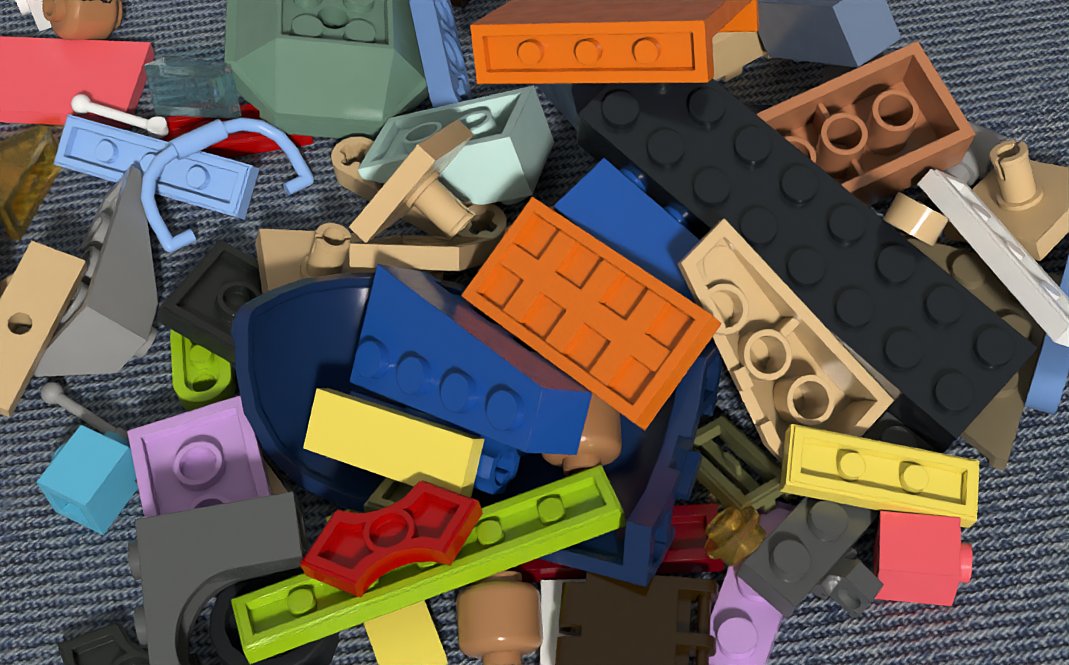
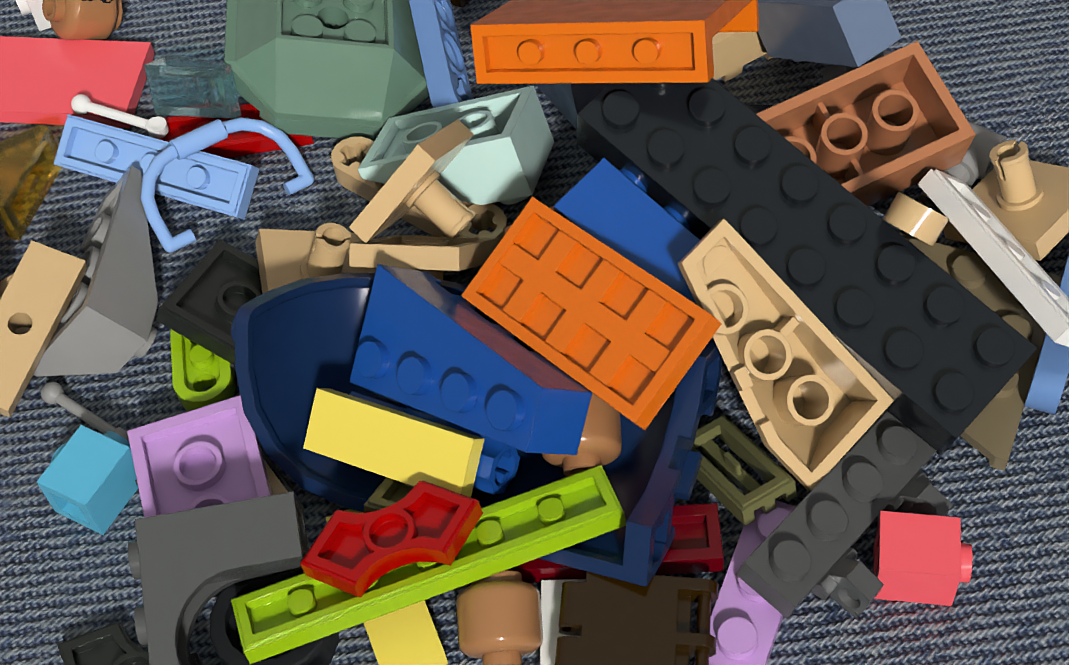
clear yellow plate [704,506,766,567] -> none
light yellow tile [780,424,979,528] -> none

